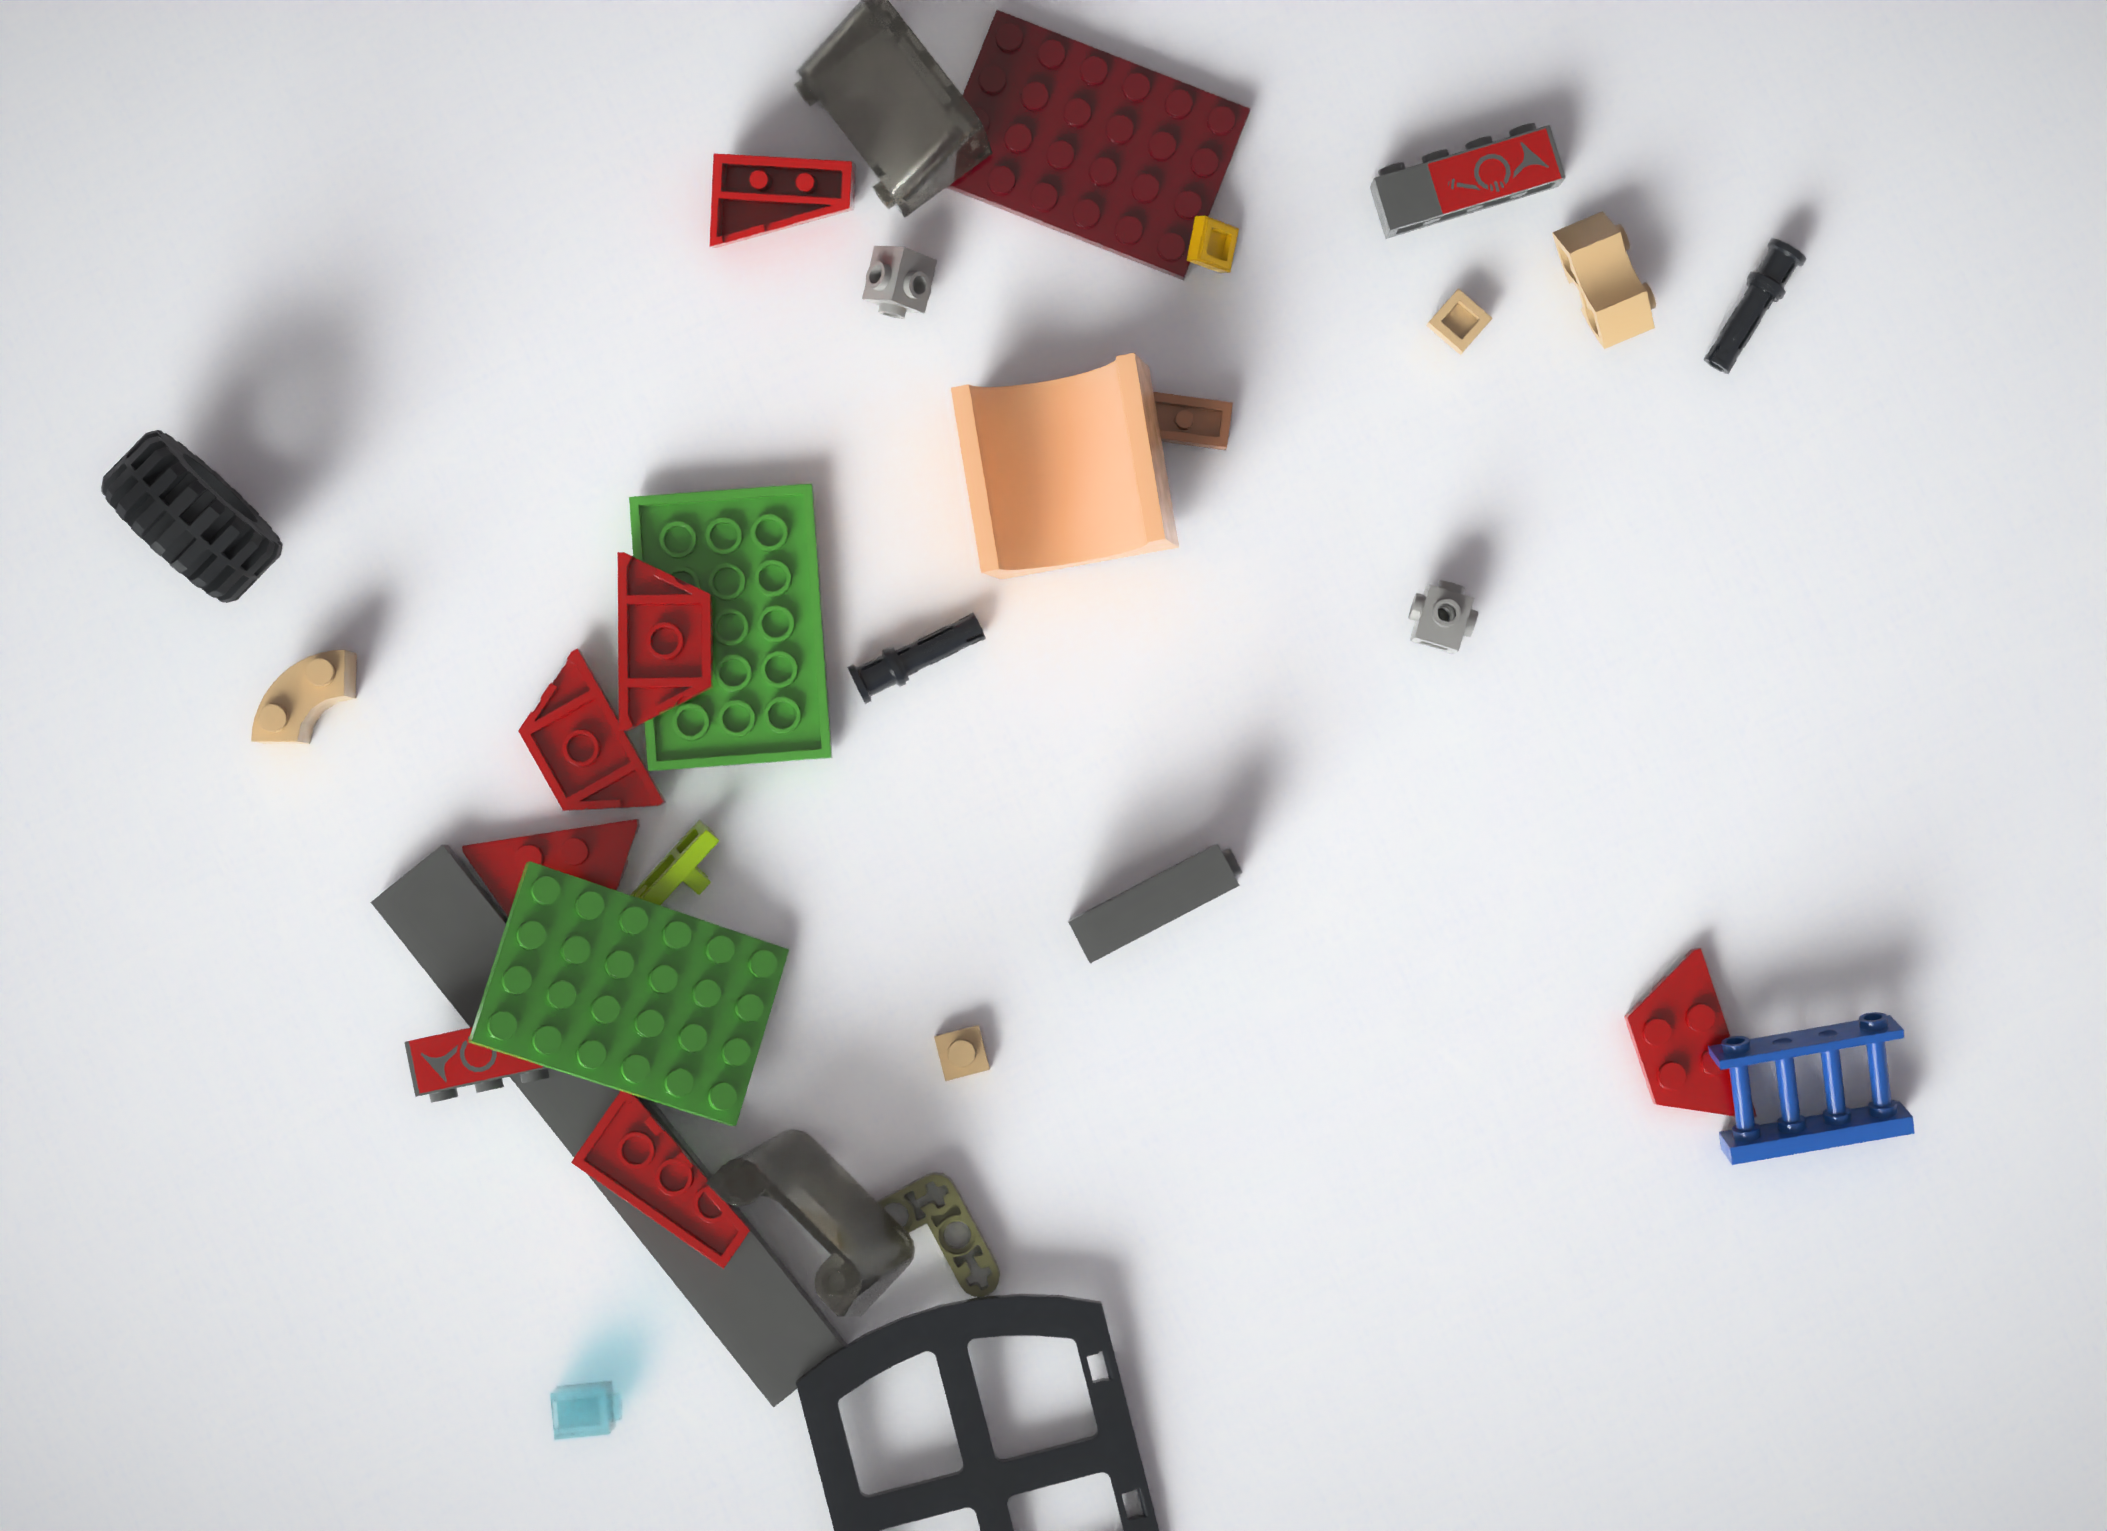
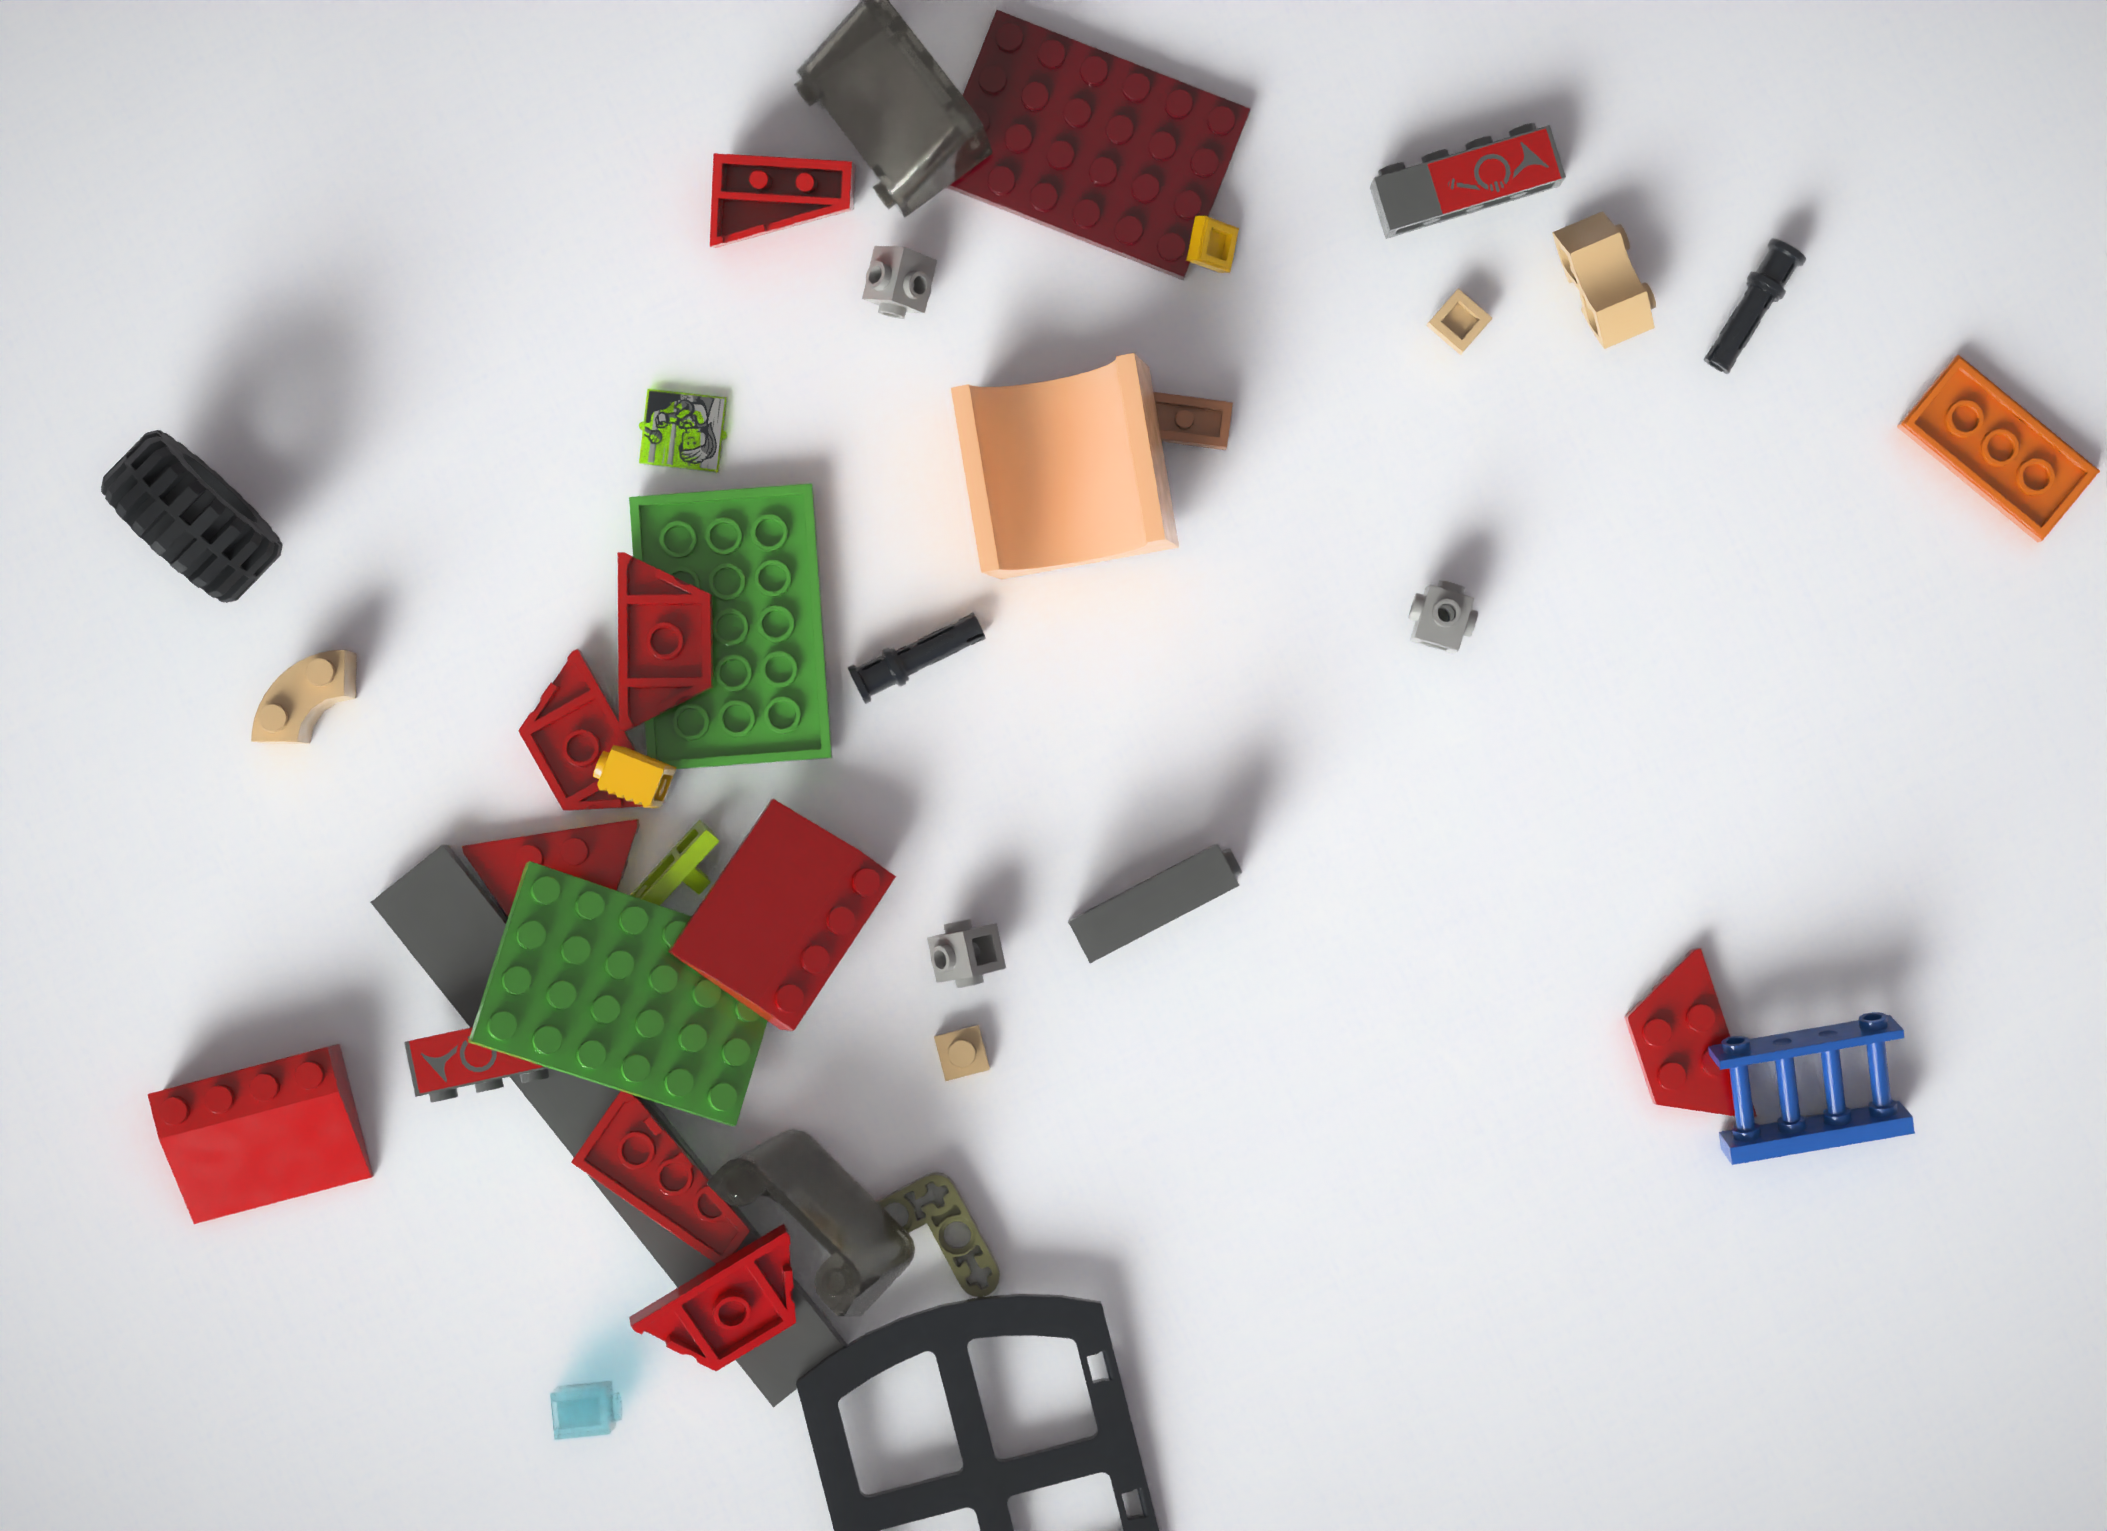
none -> slope [147,1044,374,1224]
none -> yellow brick [593,745,677,809]
none -> red wing [629,1223,796,1371]
none -> piece [639,389,728,473]
none -> red slope [668,799,896,1031]
none -> light grey brick [927,919,1006,988]
none -> orange tile [1897,355,2100,542]

